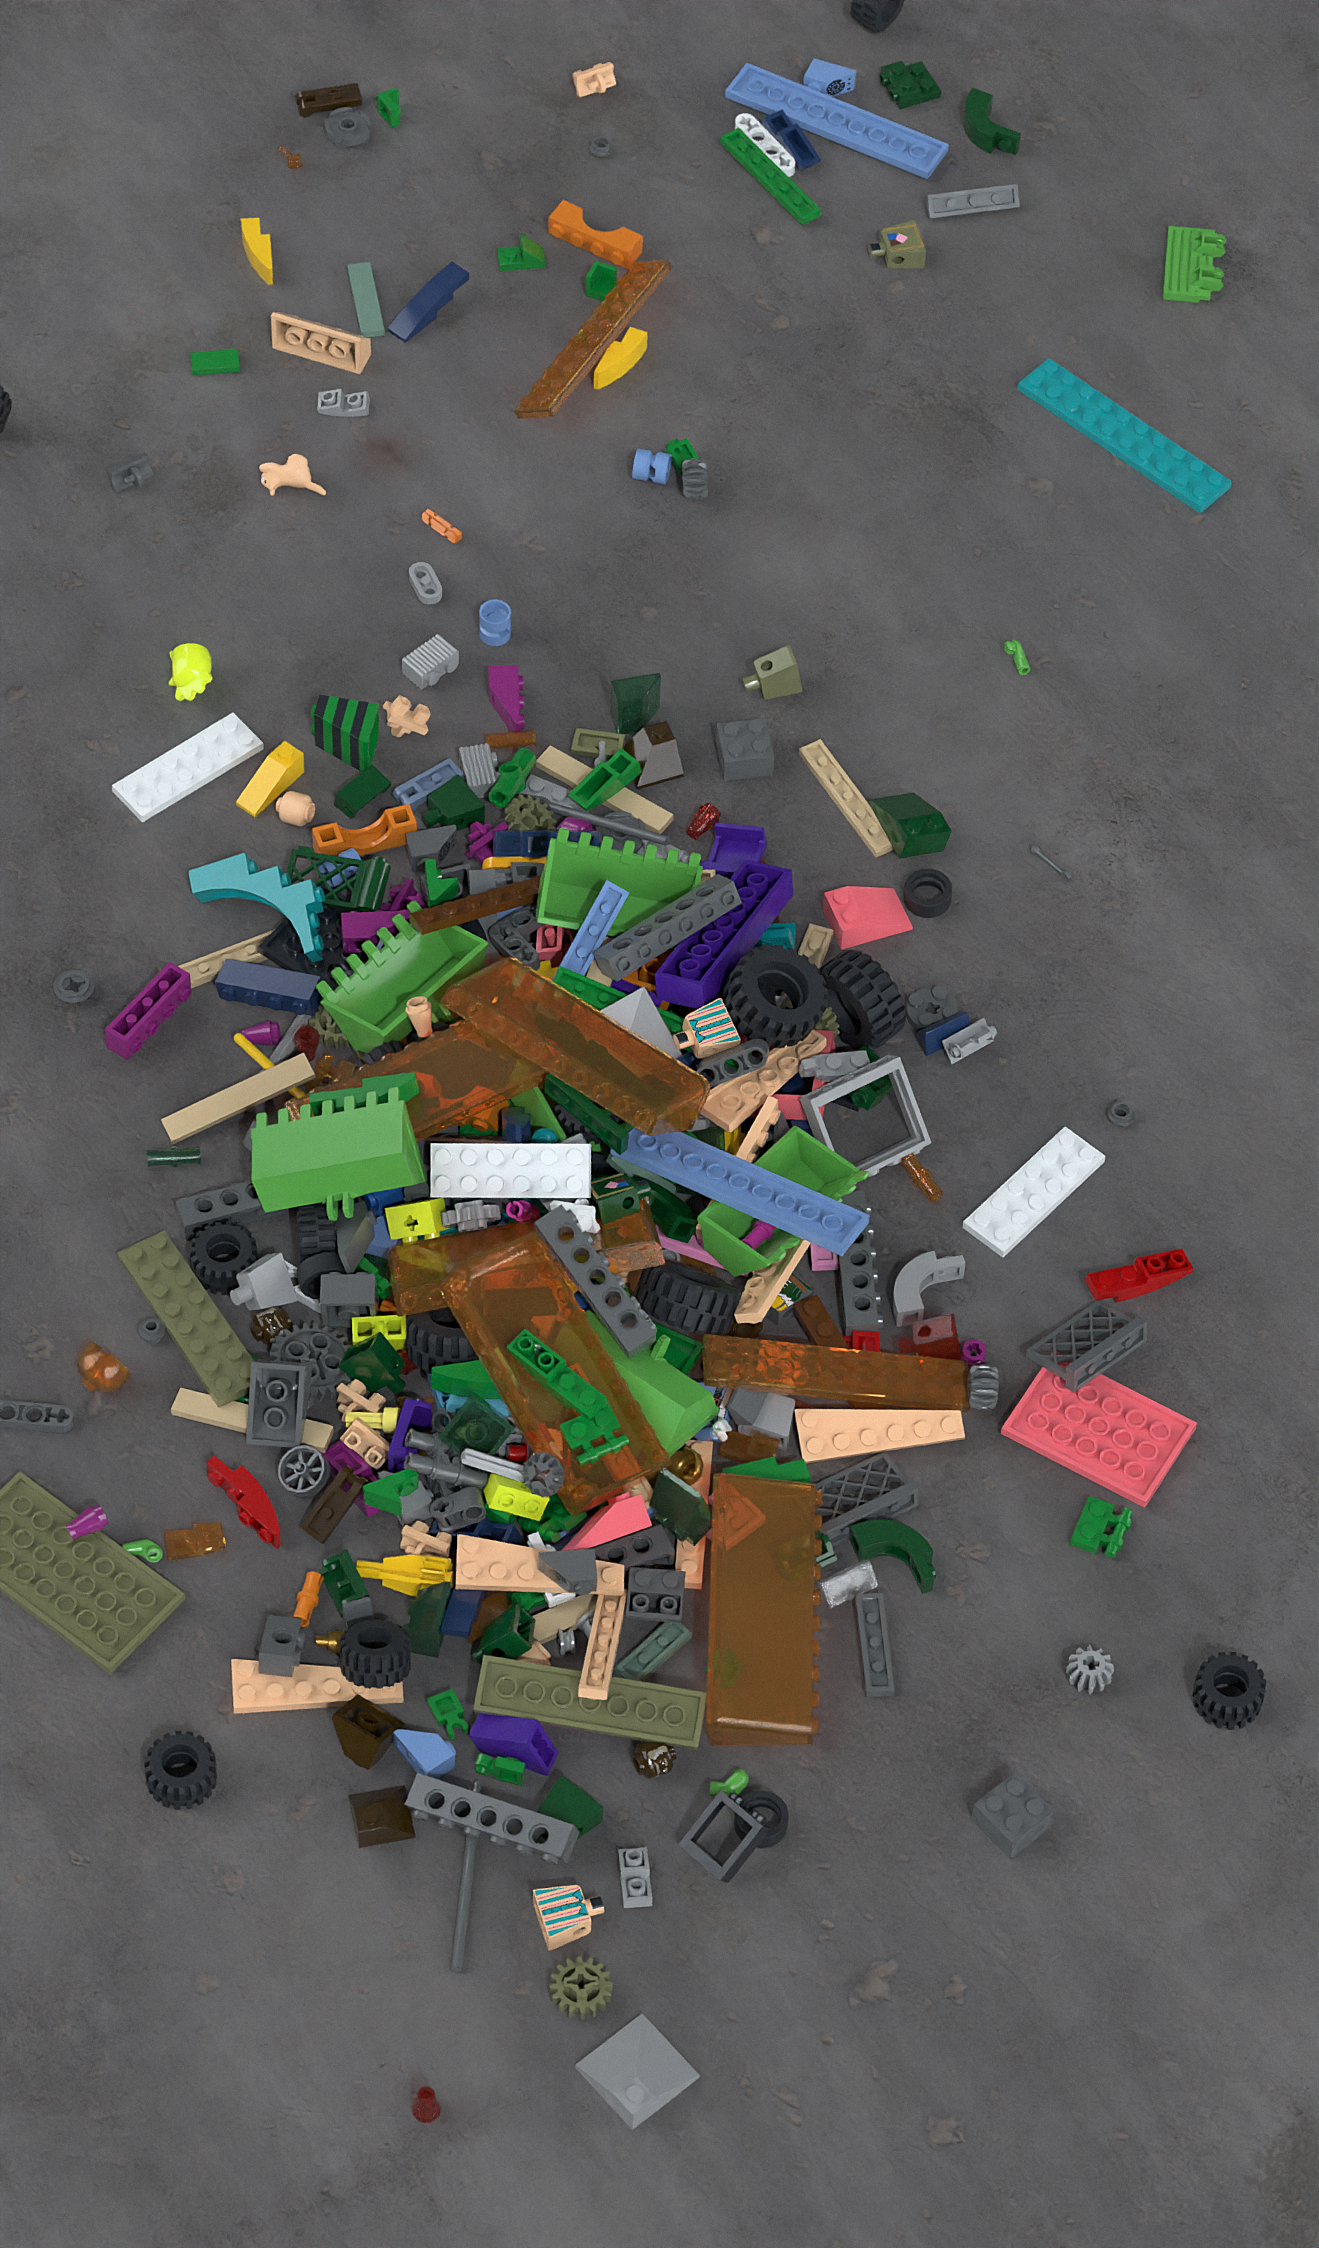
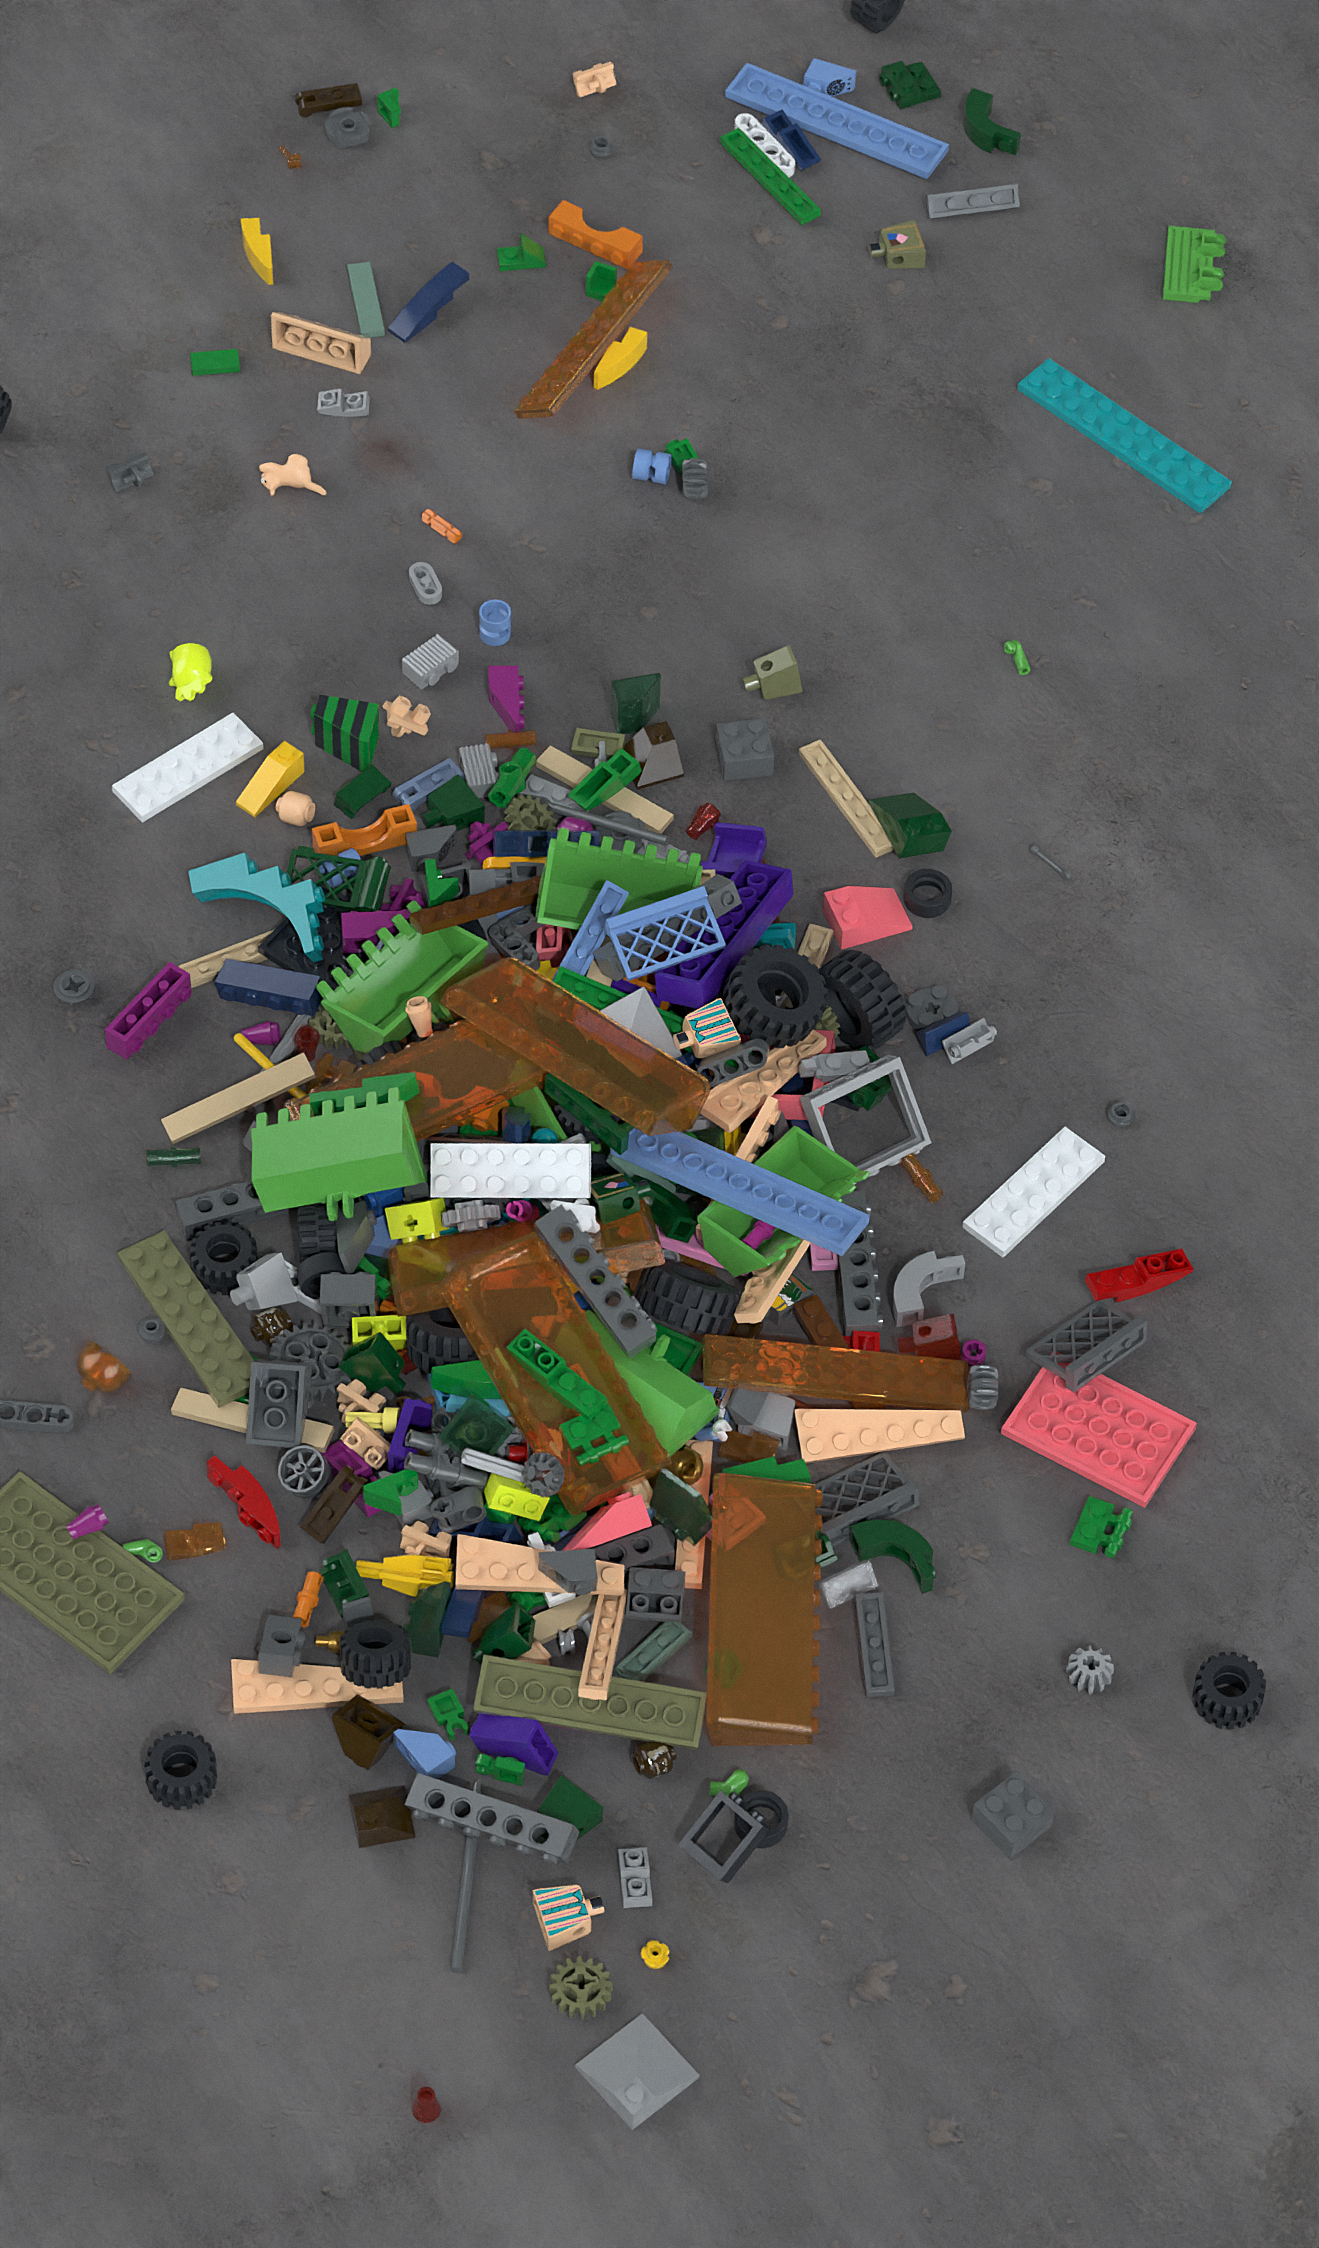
none -> medium blue fence [605,886,726,981]
none -> yellow plate [641,1941,669,1969]

